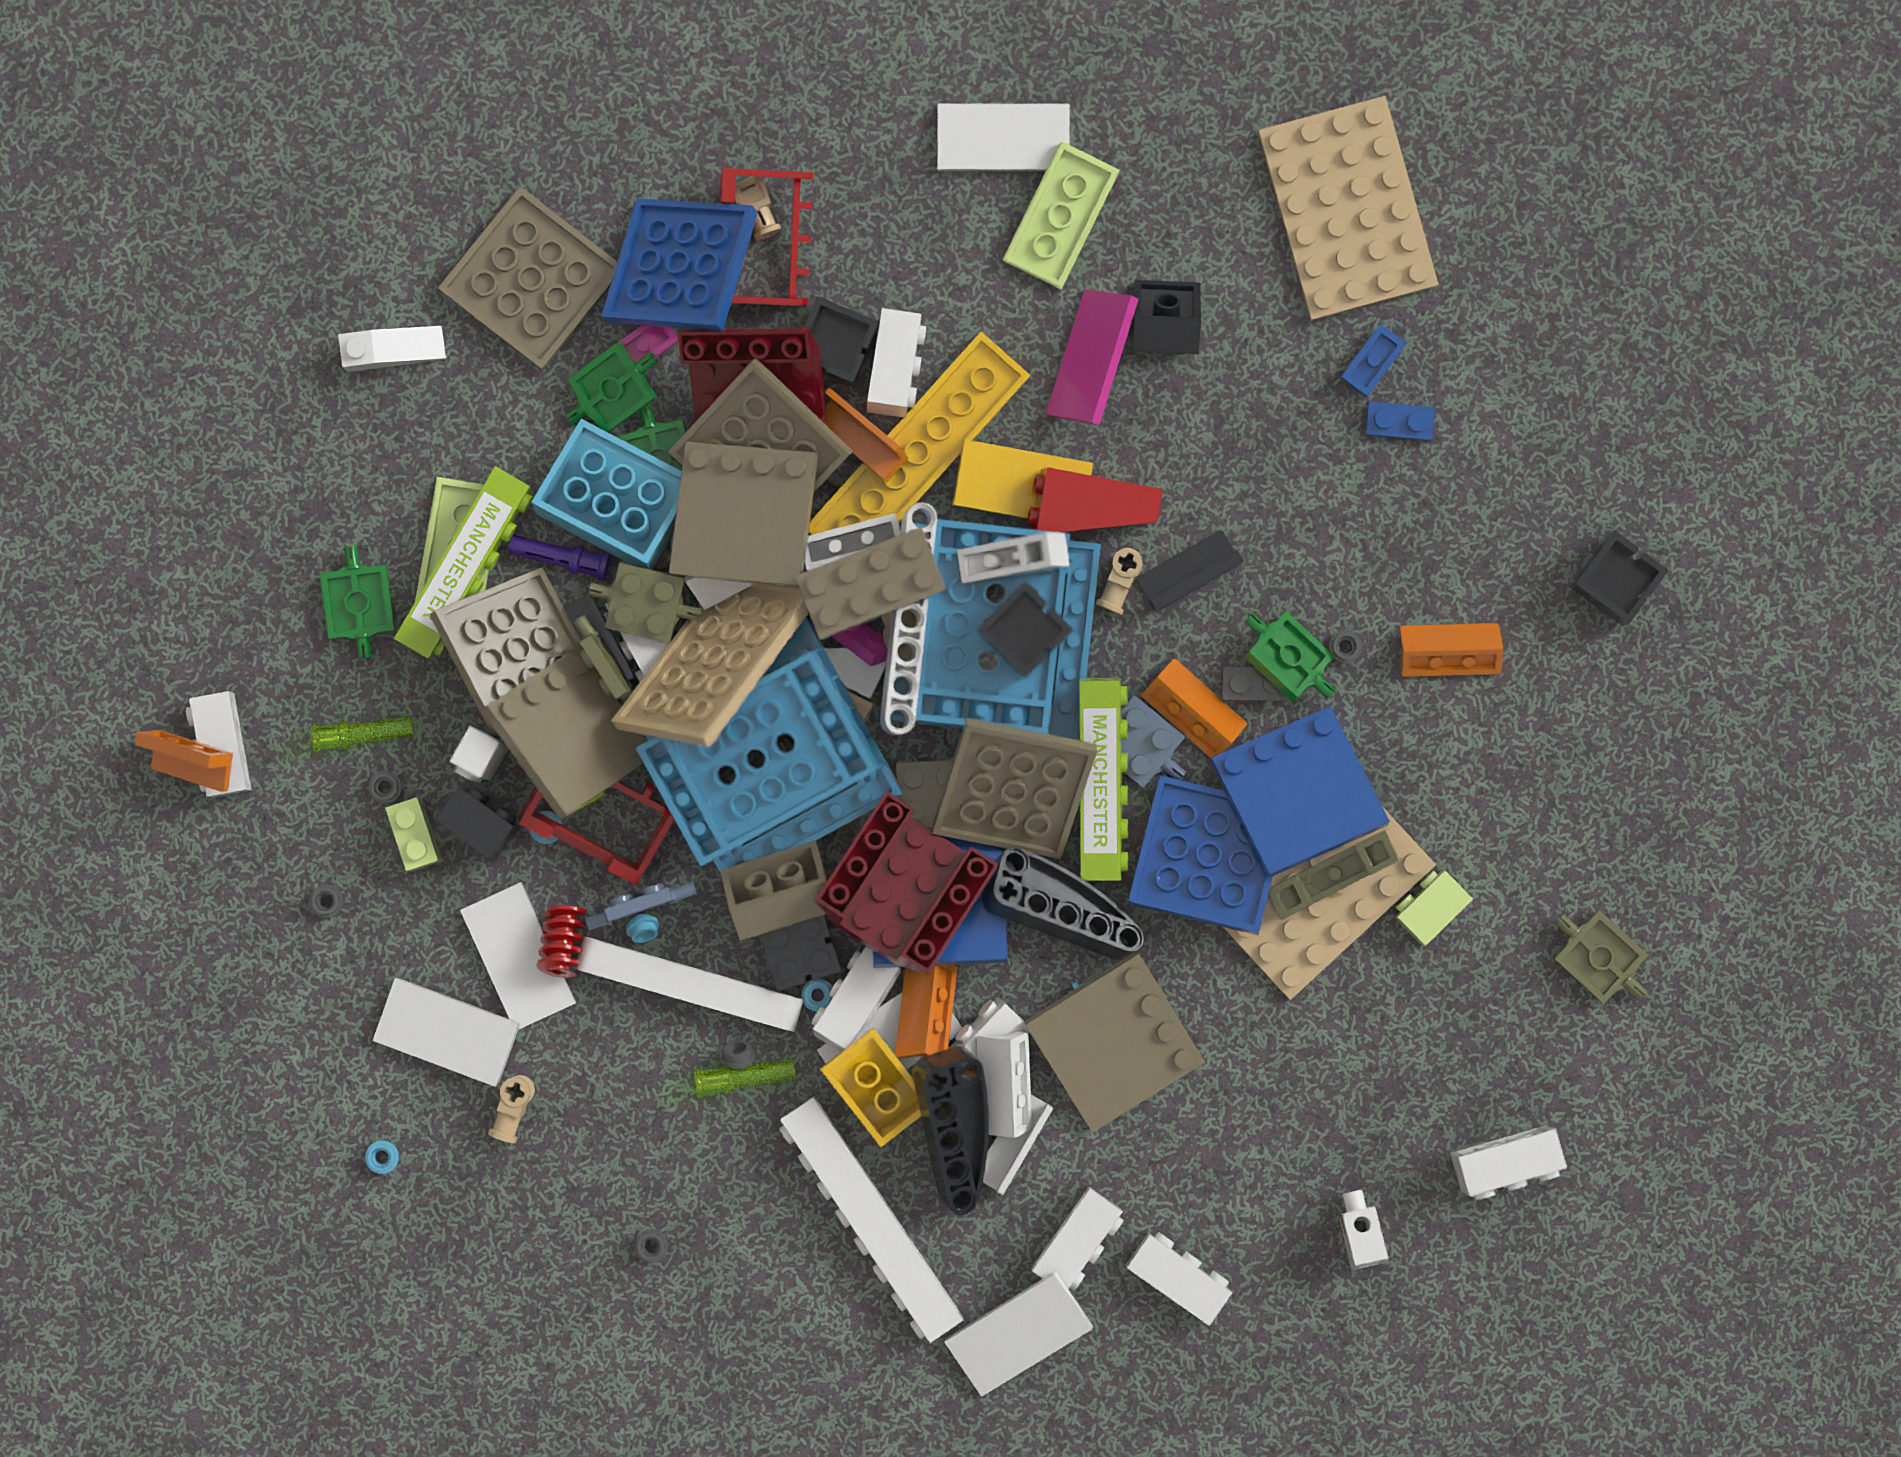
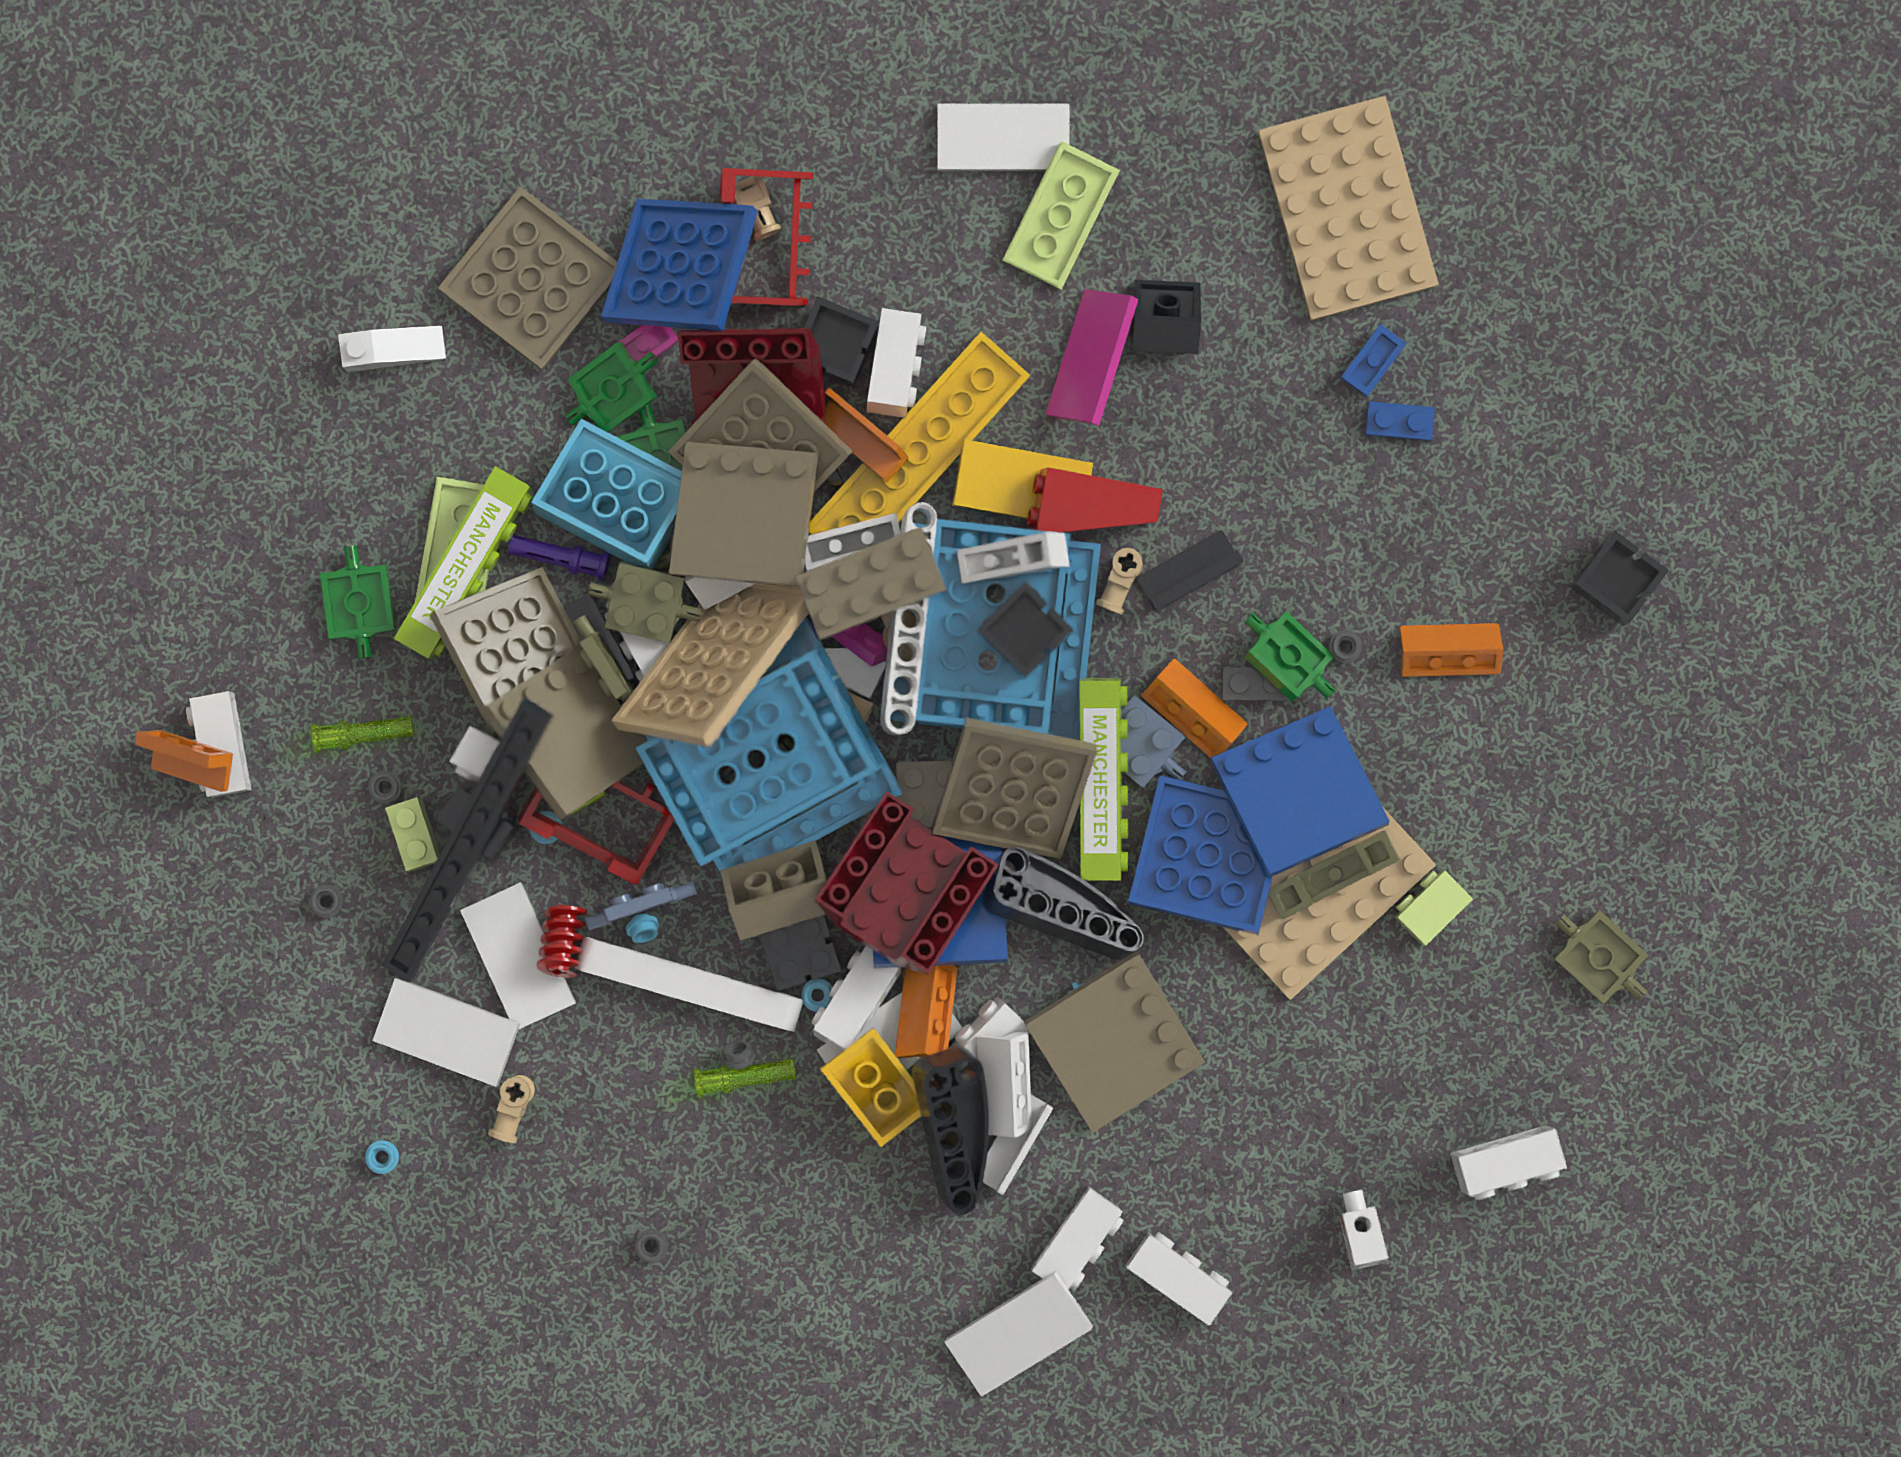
white brick [779,1096,963,1343] -> none
none -> black plate [382,698,555,982]

